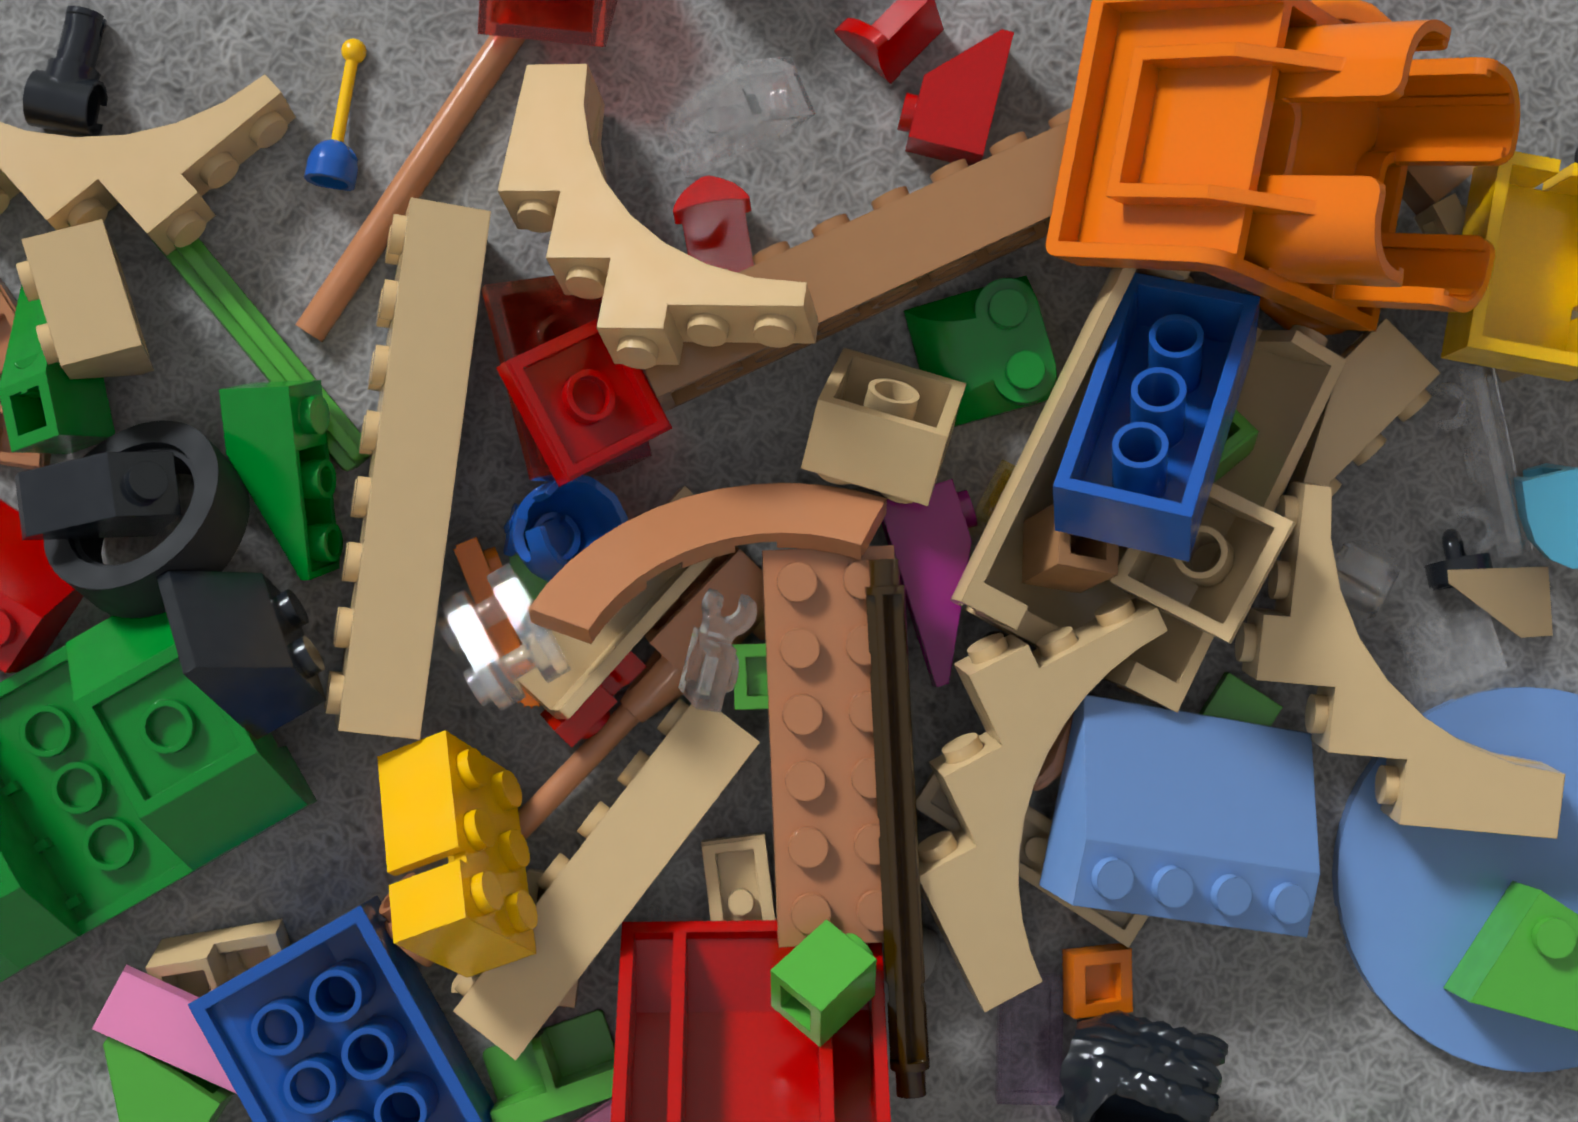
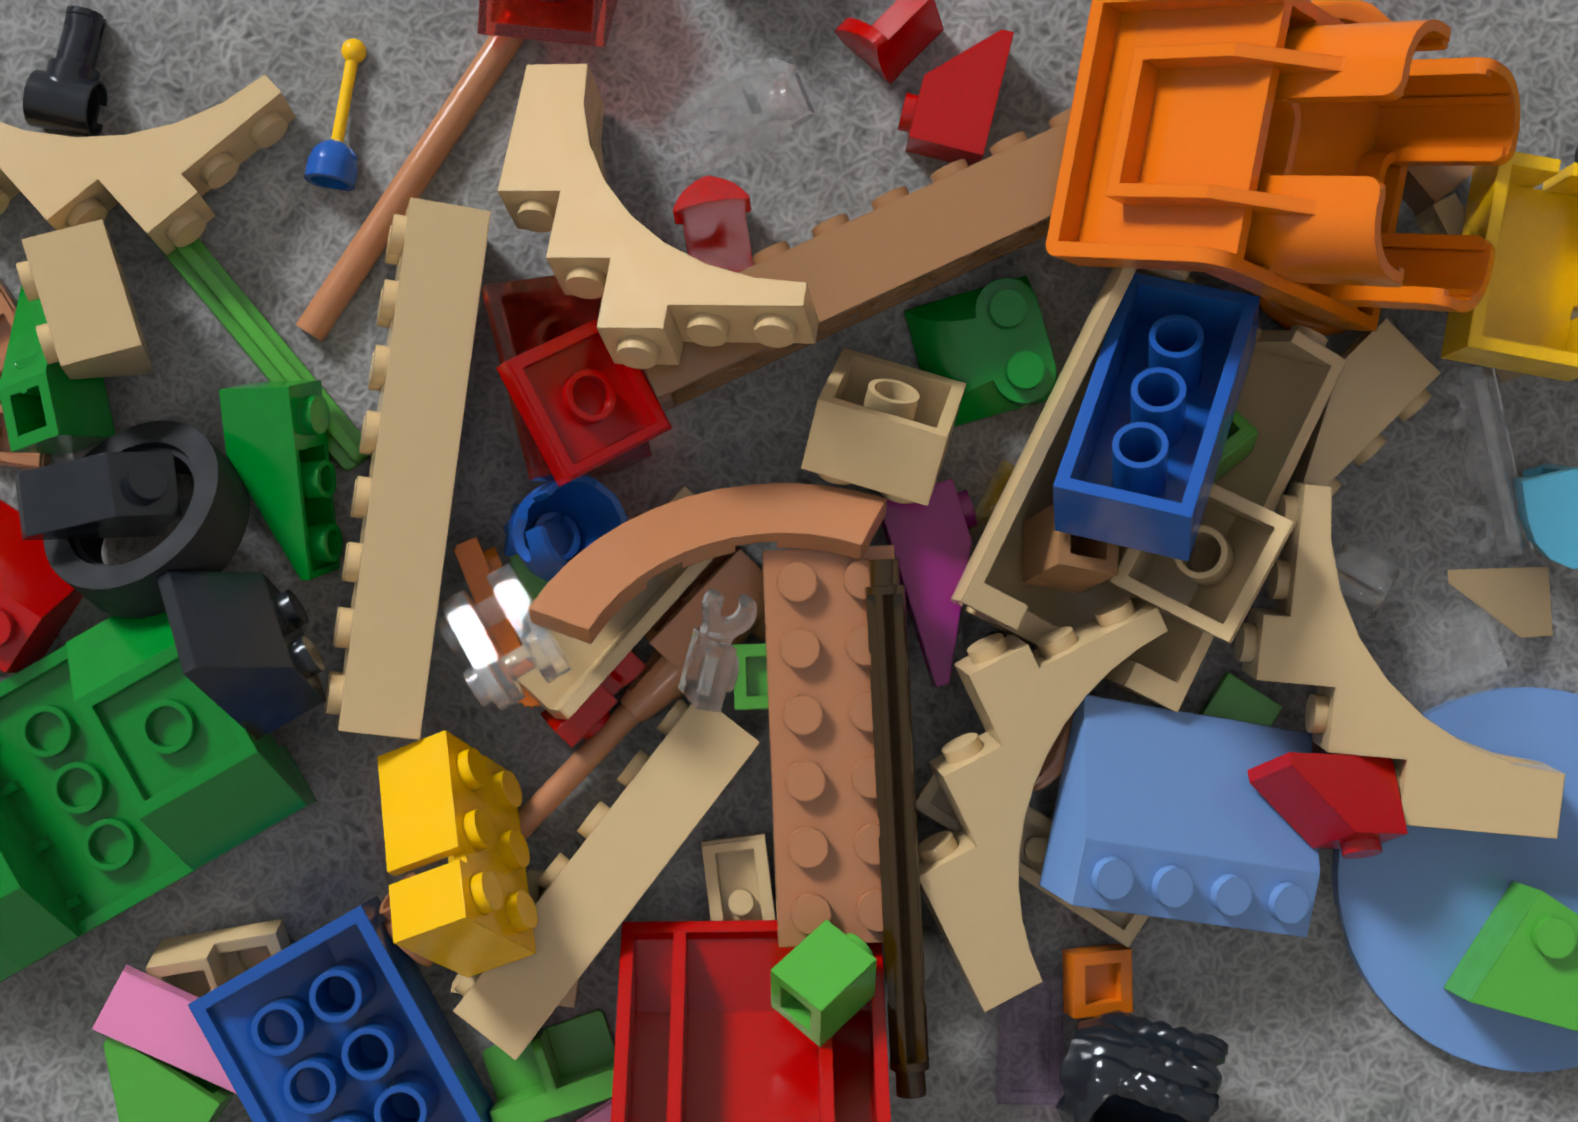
black tile [1424,529,1493,591] -> none
none -> red slope [1247,752,1408,859]

